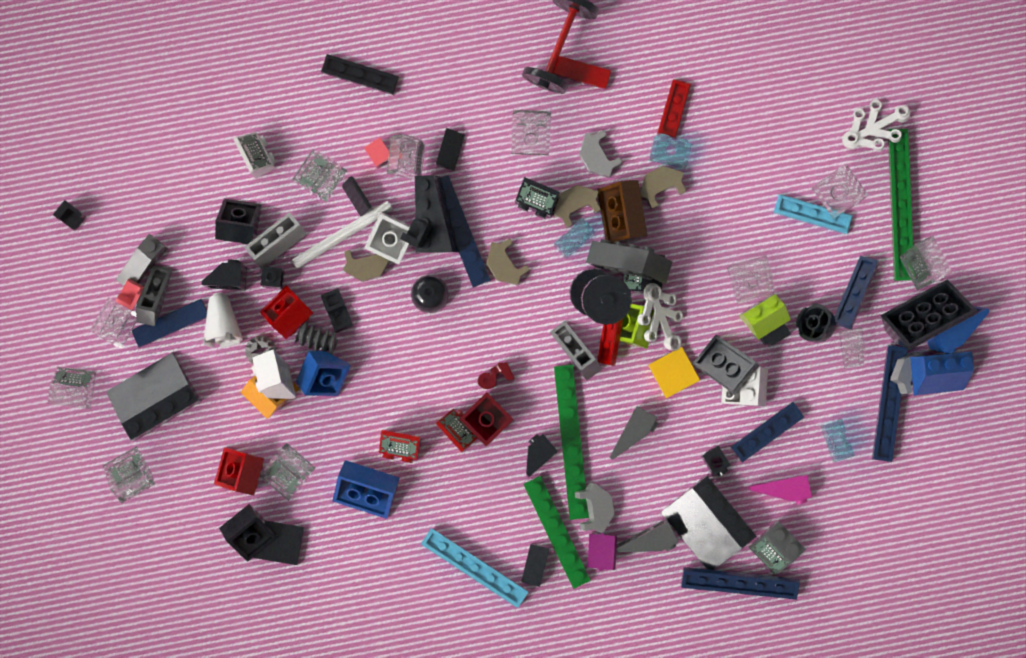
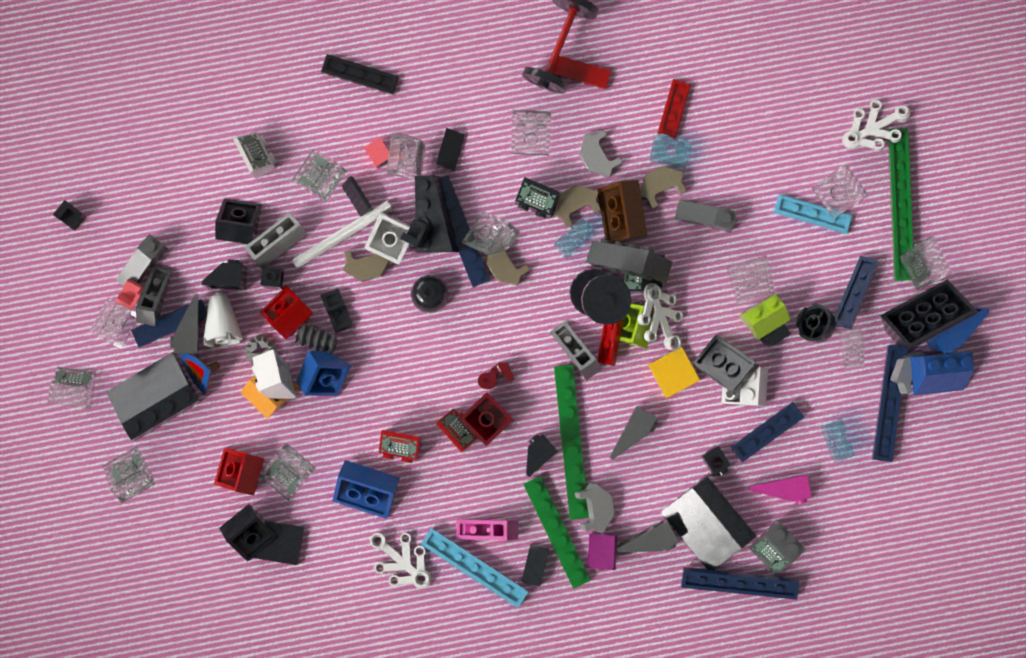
none -> dark grey slope [170,294,199,354]
none -> shield [180,354,220,395]
none -> white plant [370,533,431,589]
none -> dark pink slope [456,519,518,540]
none -> clear slope [462,210,520,256]
none -> dark grey slope [674,200,737,233]

